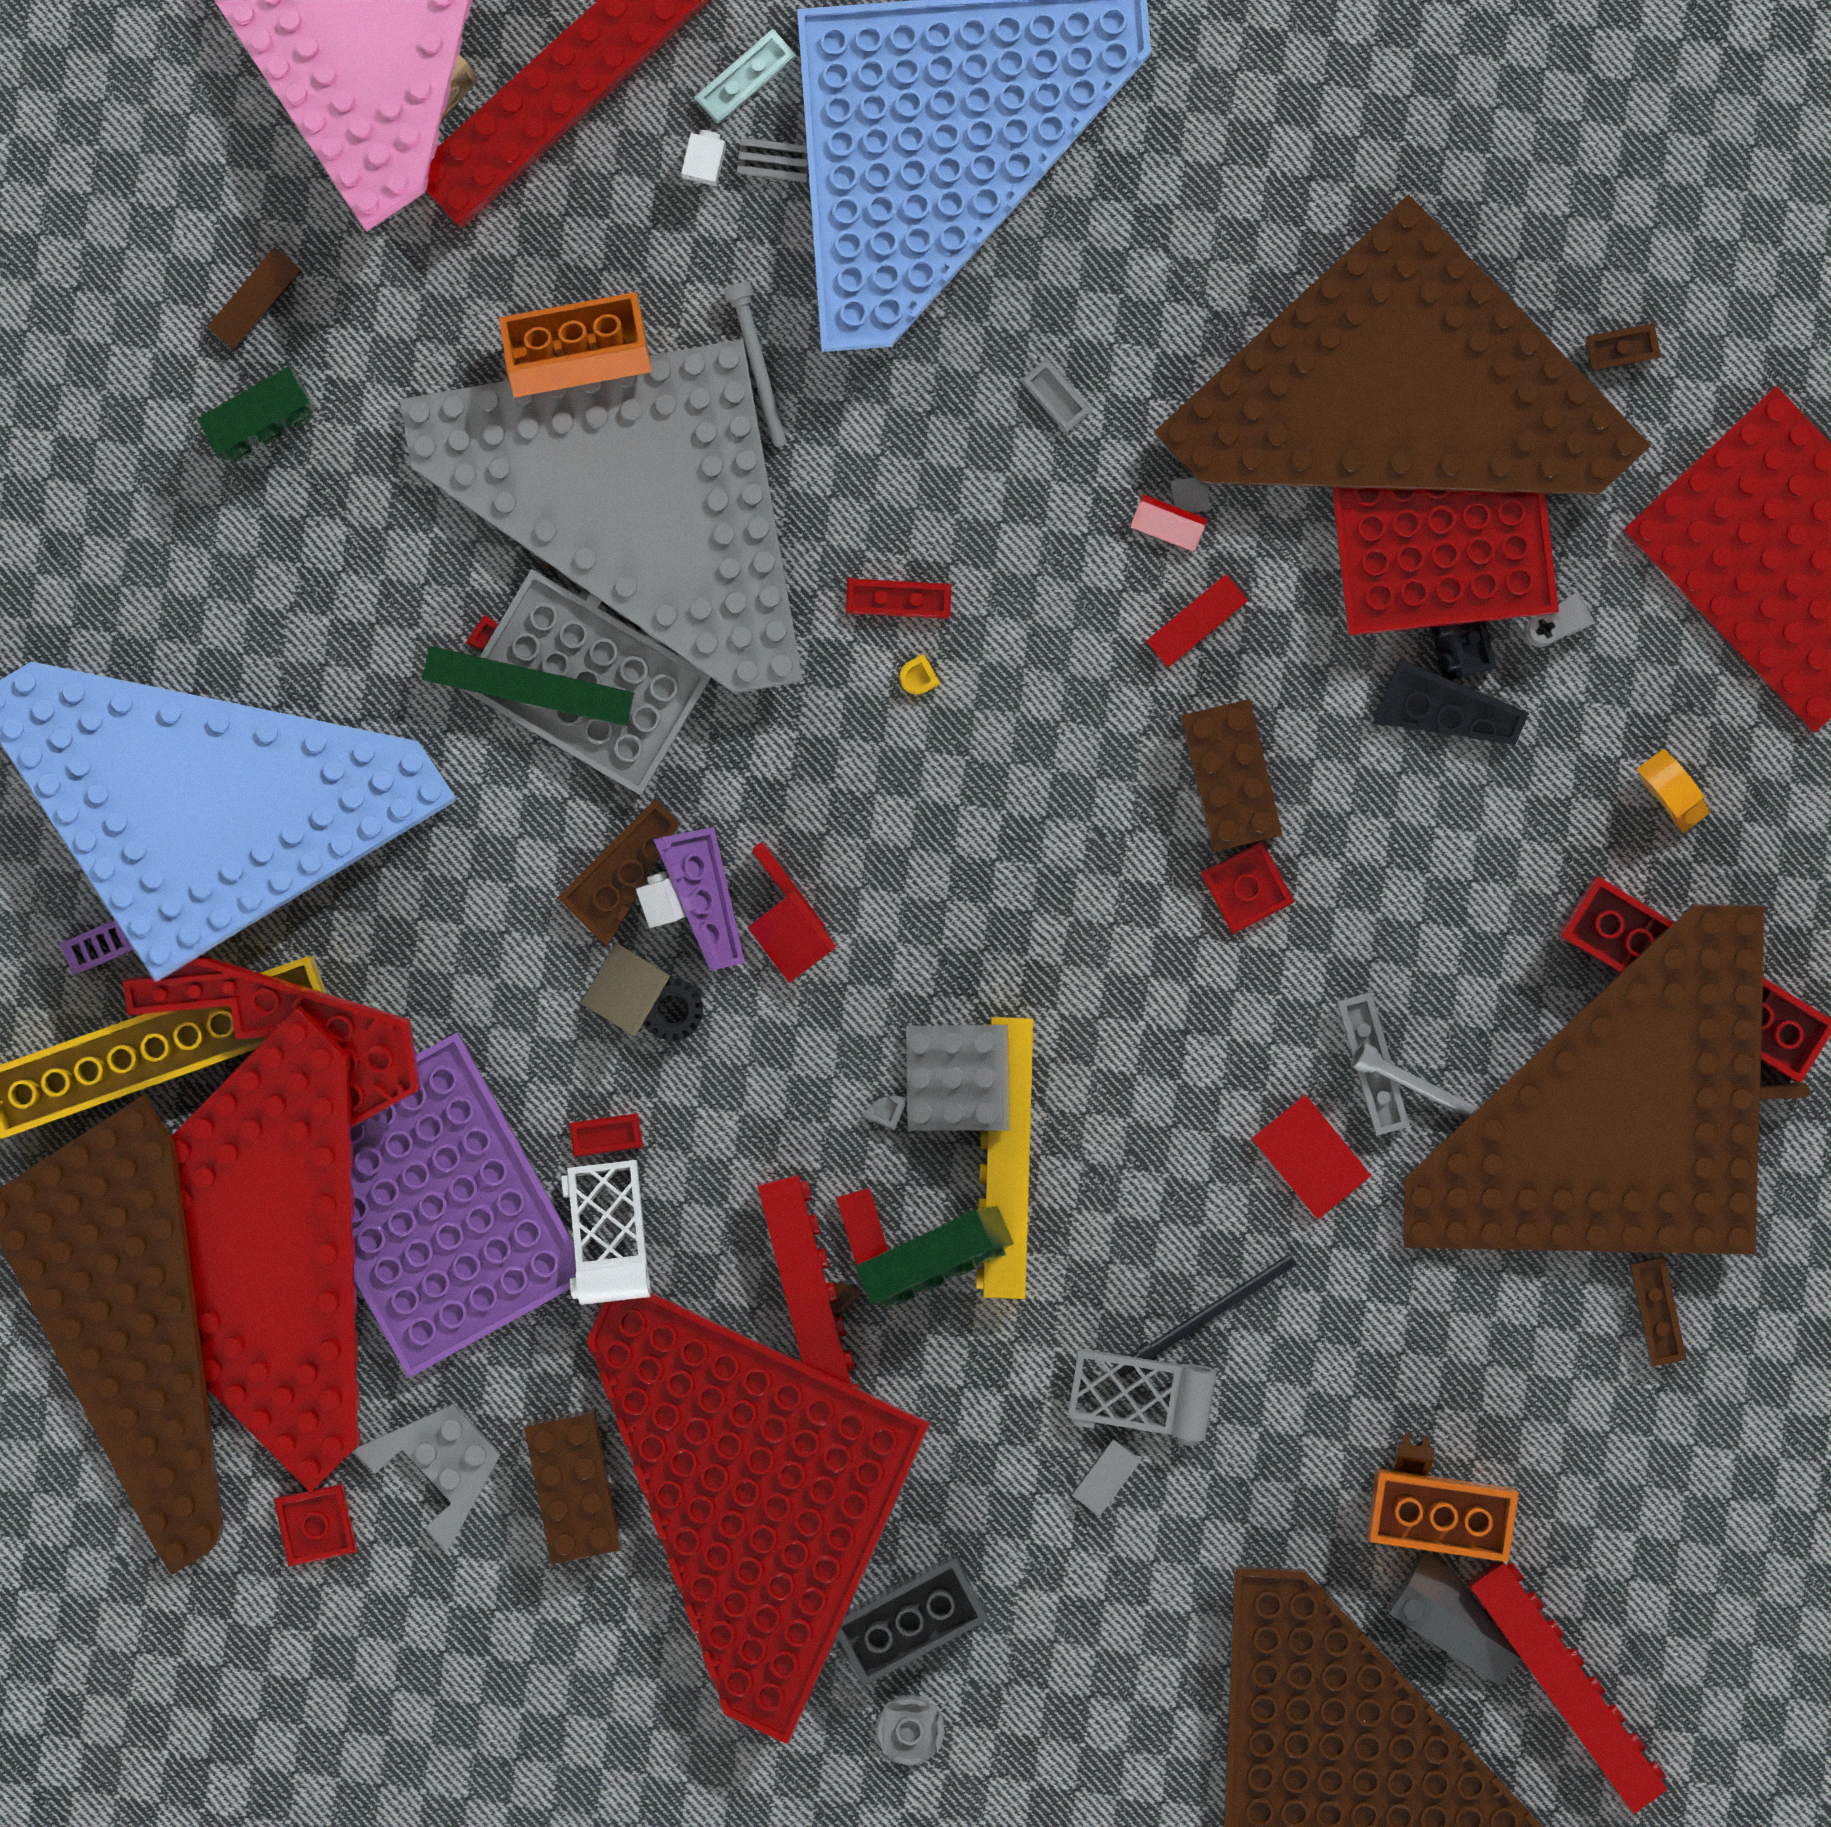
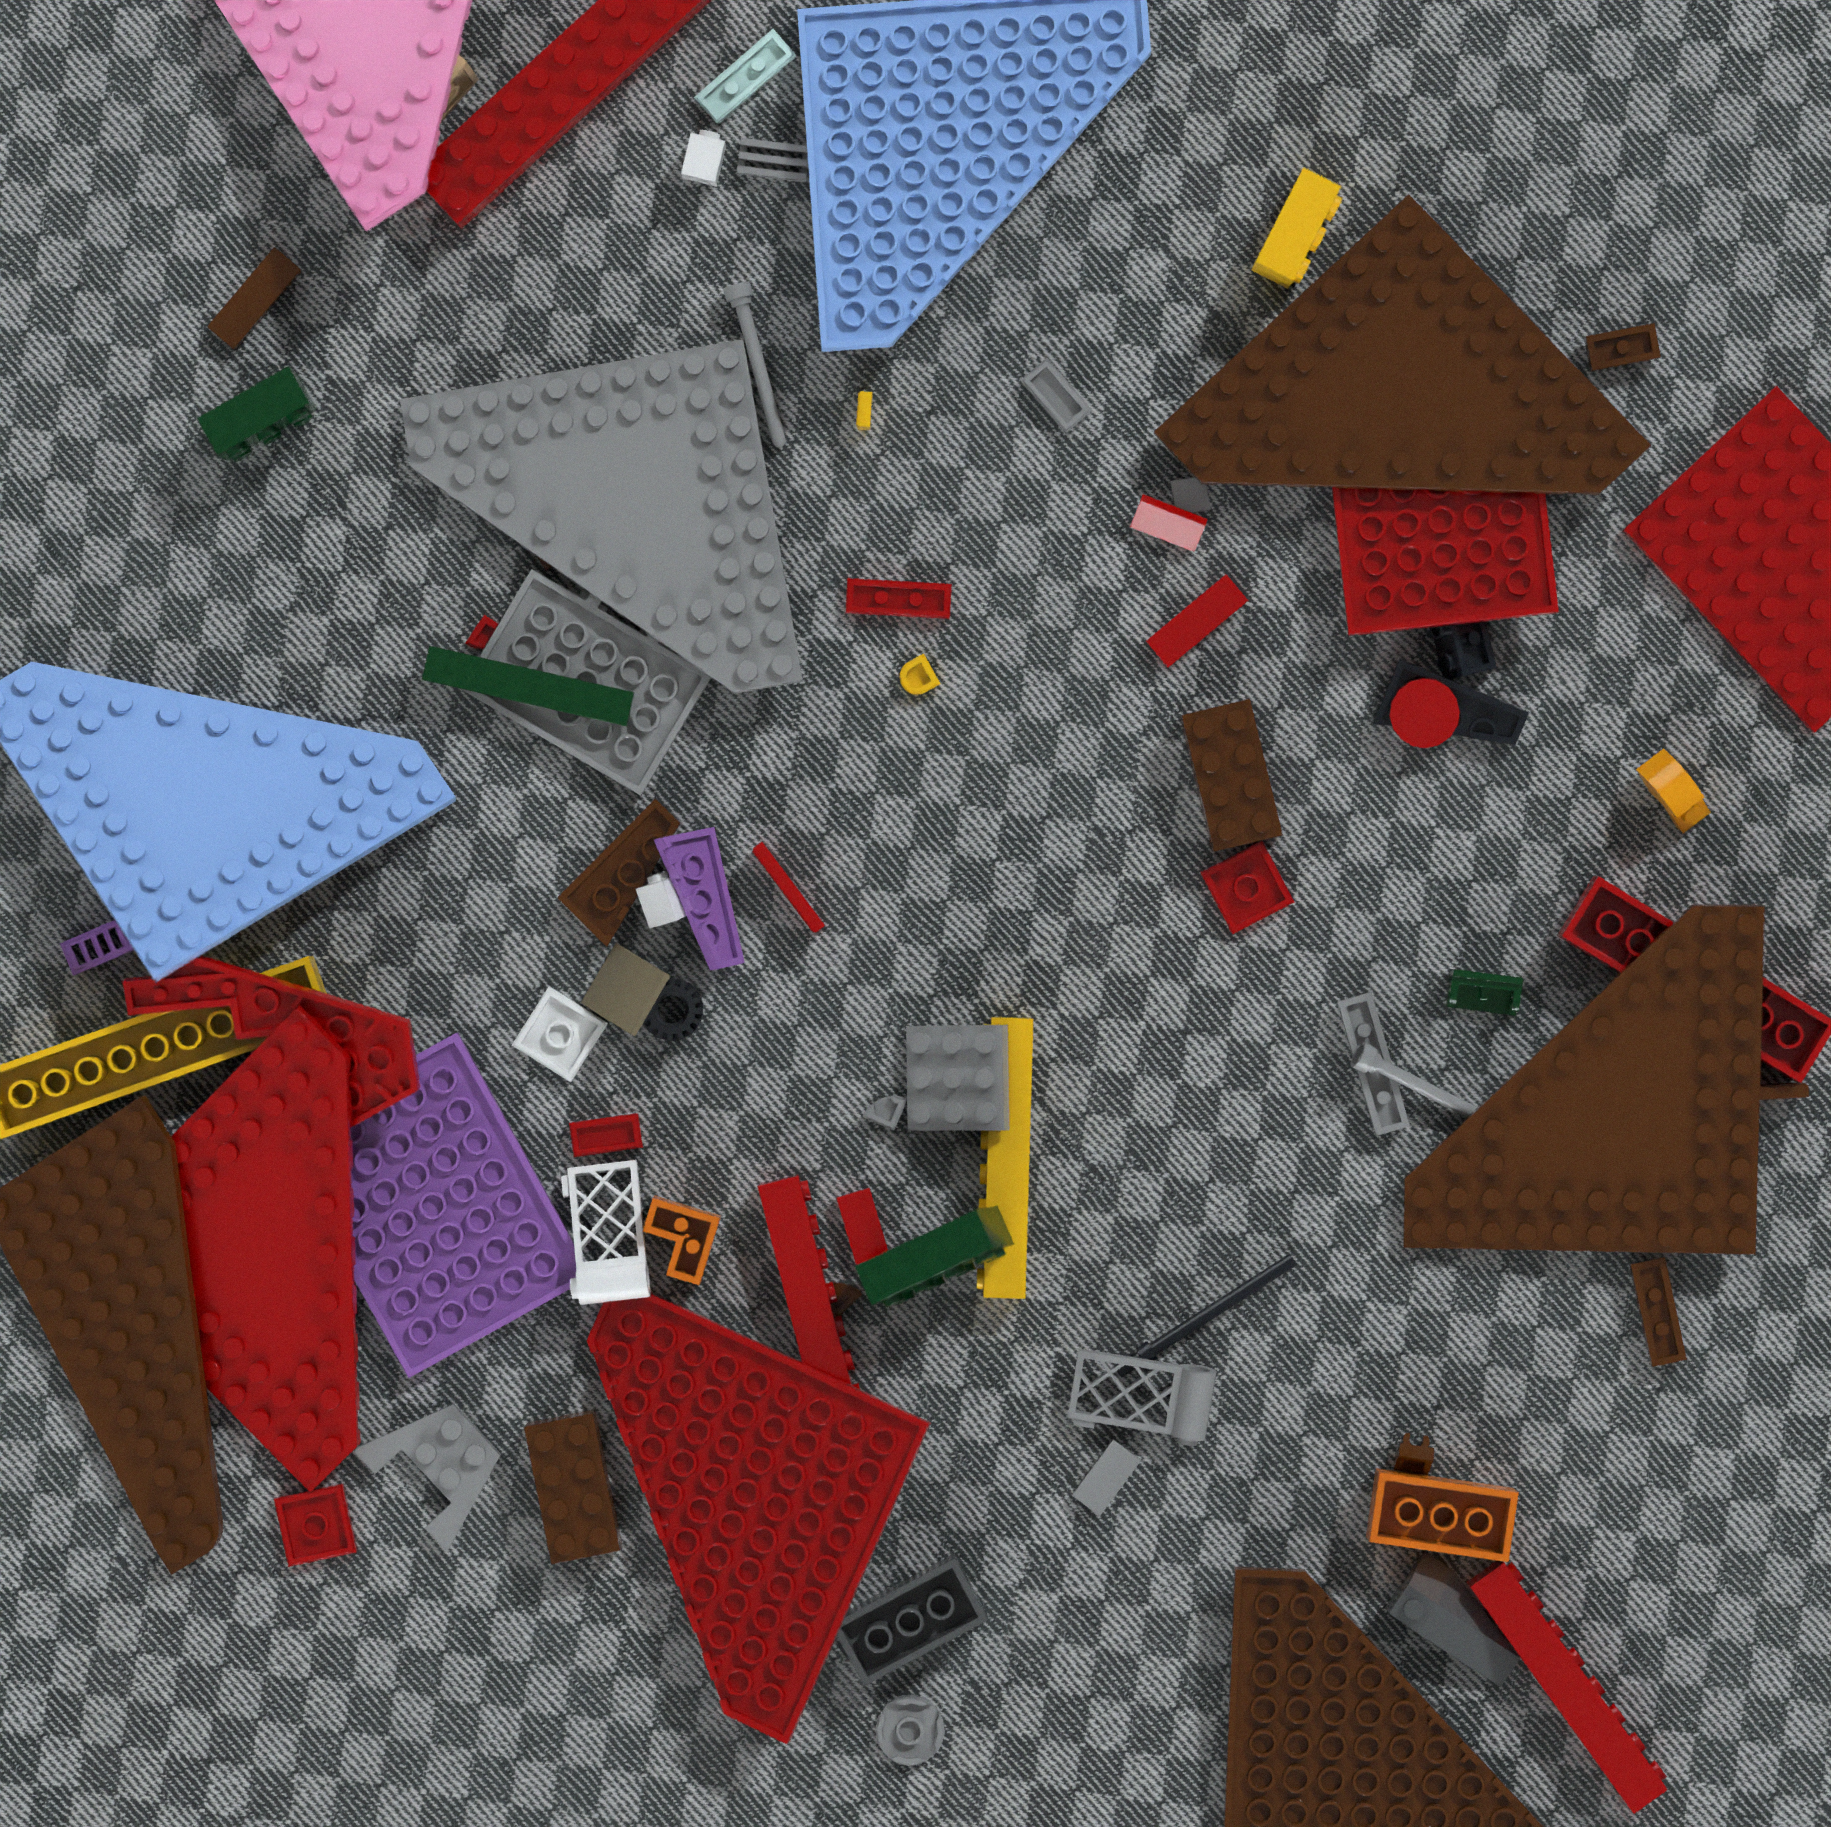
orange brick [499,292,652,398] -> none
red tile [747,891,837,983] -> none
red tile [1251,1094,1371,1220] -> none
light grey piece [1524,592,1595,648] -> none
none -> white tile [512,986,608,1082]
none -> orange brick [643,1196,721,1285]
none -> yellow tile [856,391,873,430]
none -> yellow brick [1251,167,1343,289]
none -> red tile [1389,678,1460,748]
none -> dark green hinge [1446,969,1523,1016]

